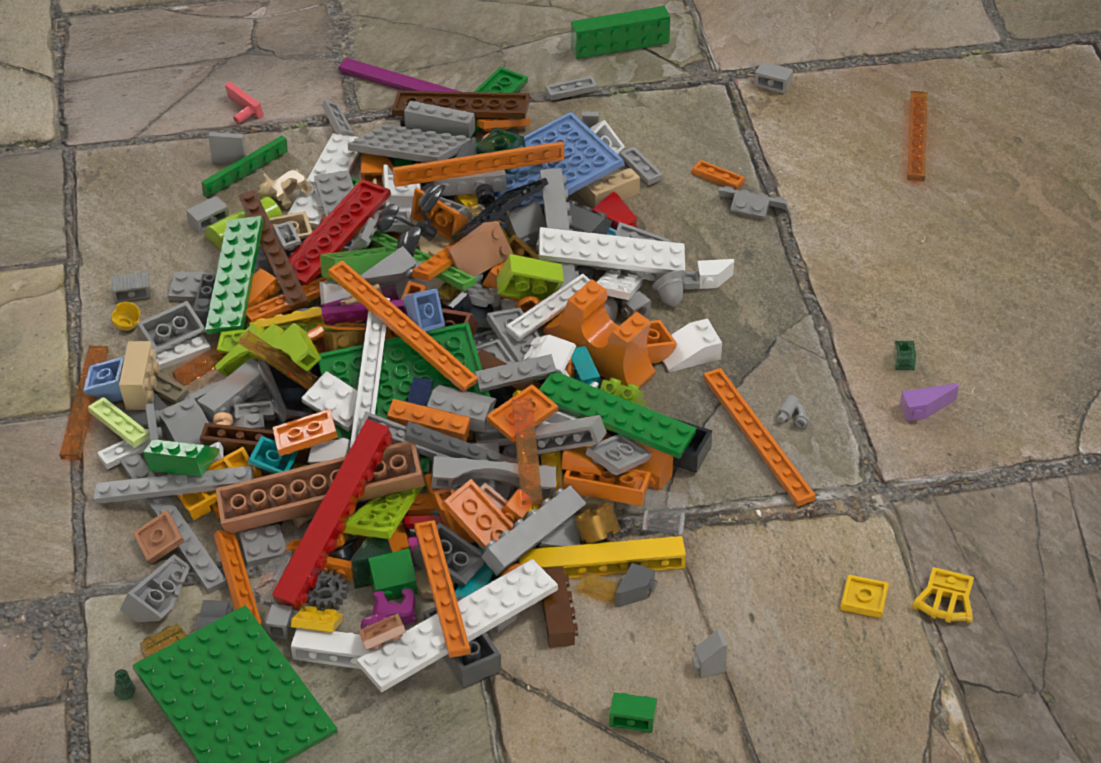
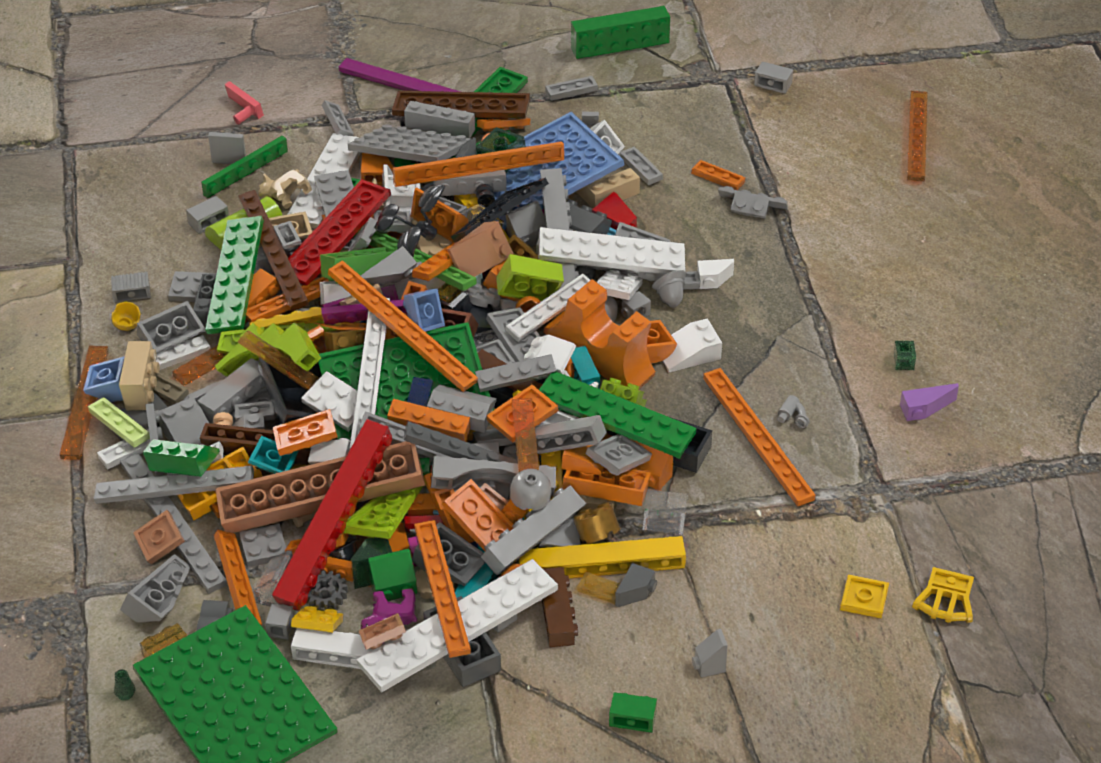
none -> light grey cylinder [510,469,551,511]

